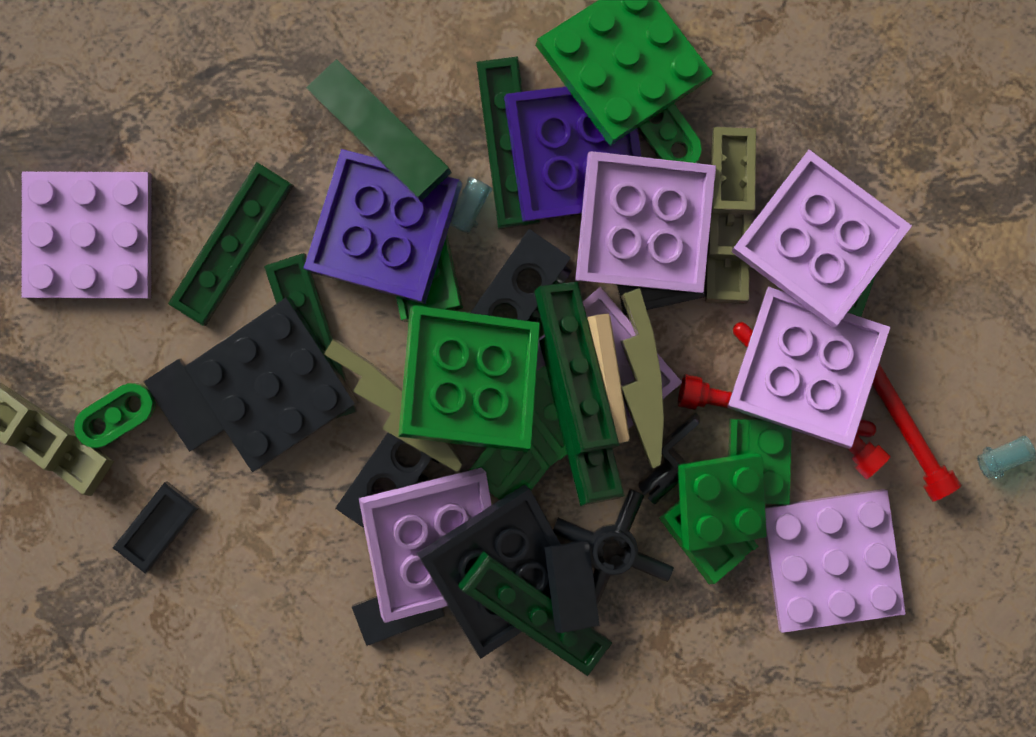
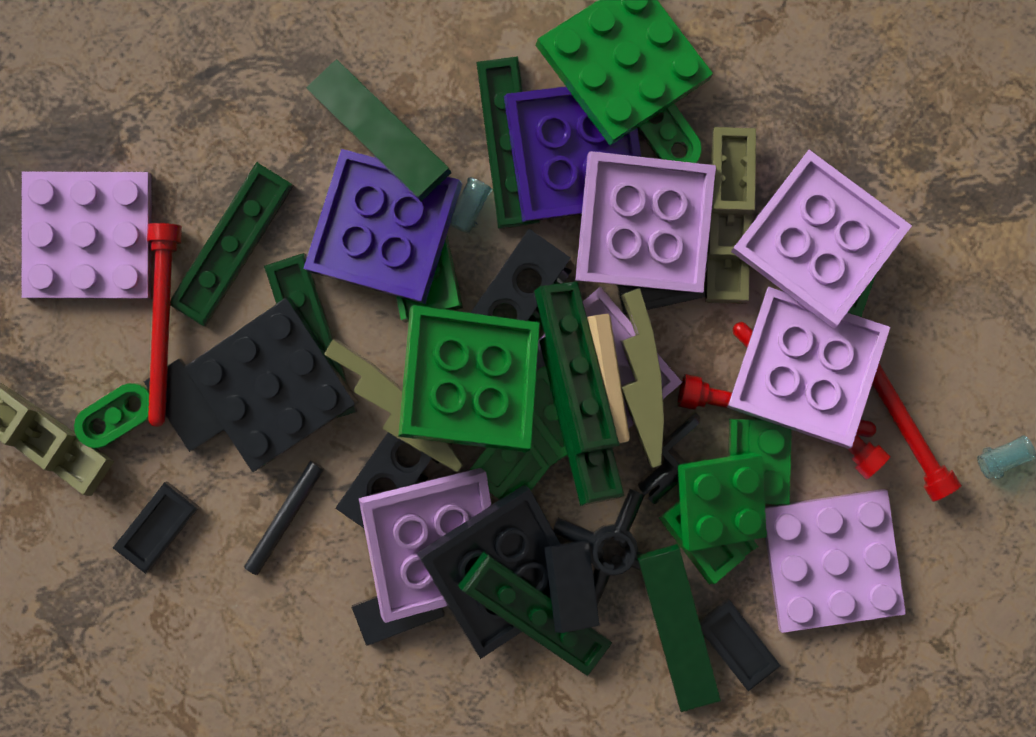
none -> red piece [147,223,182,427]
none -> black bar [244,460,324,575]
none -> dark green tile [637,544,721,712]
none -> black tile [699,598,781,691]

